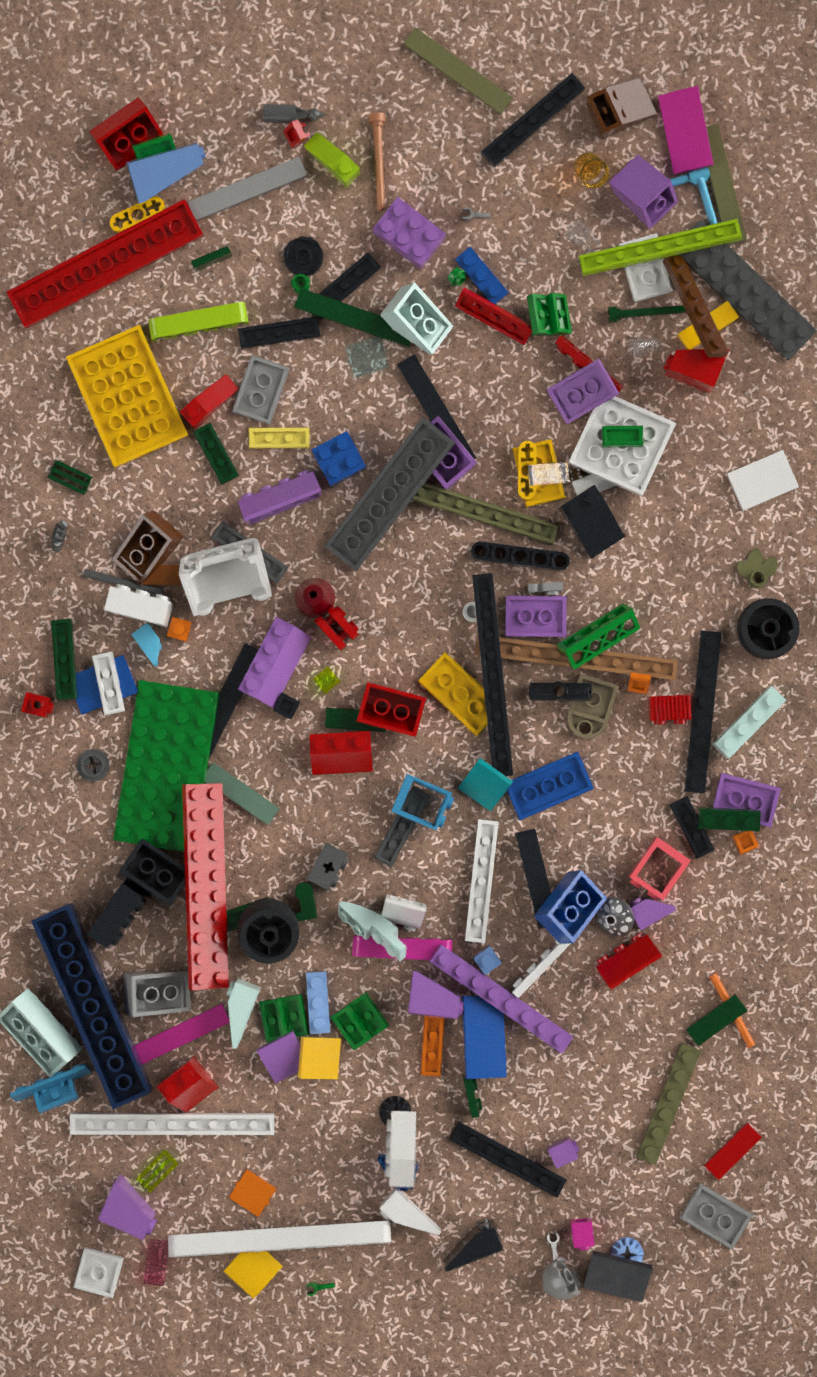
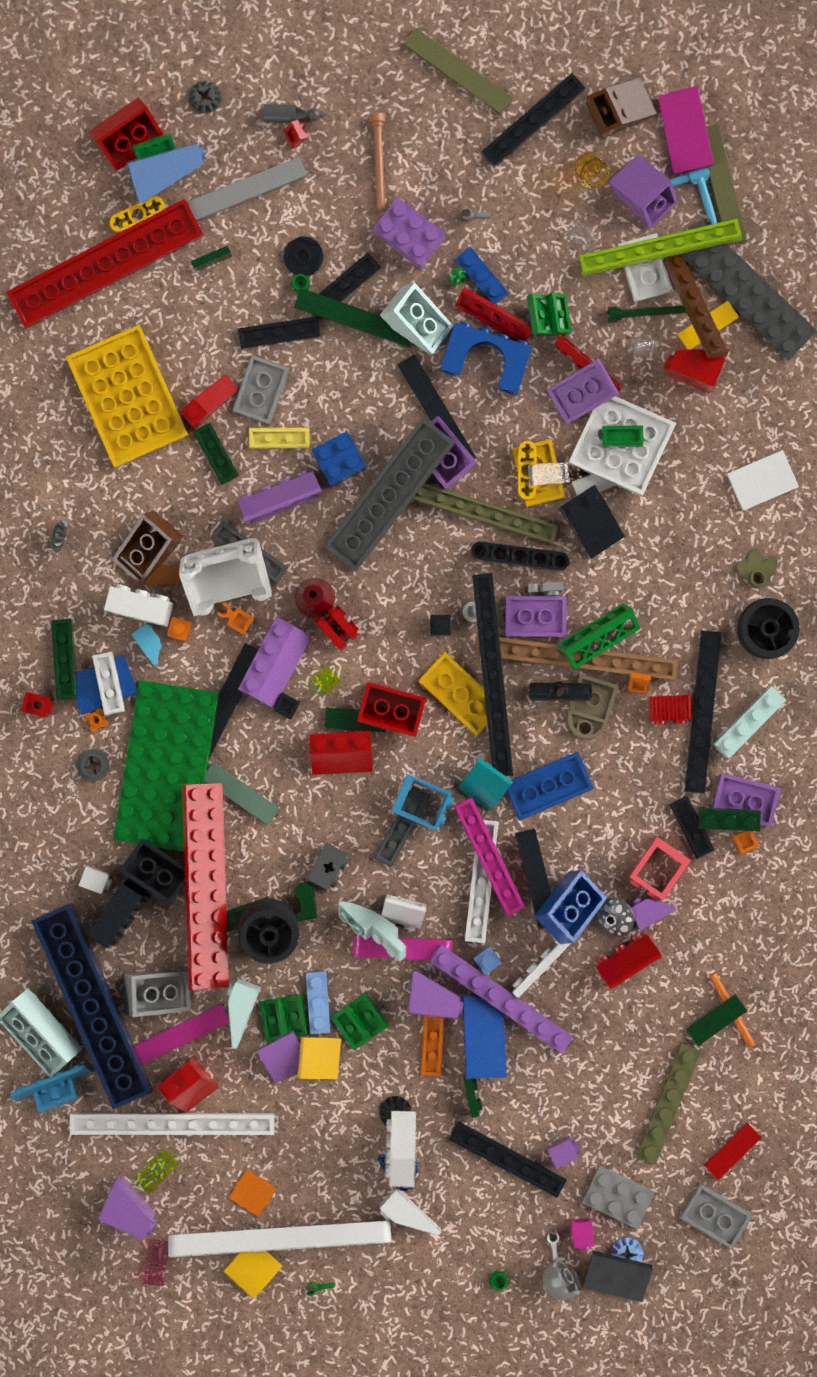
dark green tile [47,460,93,495] -> none
white tile [73,1247,124,1298] -> none
dark grey bar [83,569,164,595] -> none
lime beam [148,302,249,341] -> none
lime slope [303,132,360,188] -> none
clear light blue piece [346,337,388,378] -> none
black slope [444,1218,504,1272] -> none
none -> white brick [79,866,112,894]
none -> orange plate [85,708,108,732]
none -> dark grey gear [189,80,221,113]
none -> orange plate [217,603,255,635]
none -> black brick [430,615,451,637]
none -> blue arch [440,321,532,396]
none -> dark pink tile [454,797,526,916]
none -> green plate [489,1270,509,1291]
none -> light grey plate [582,1165,655,1229]

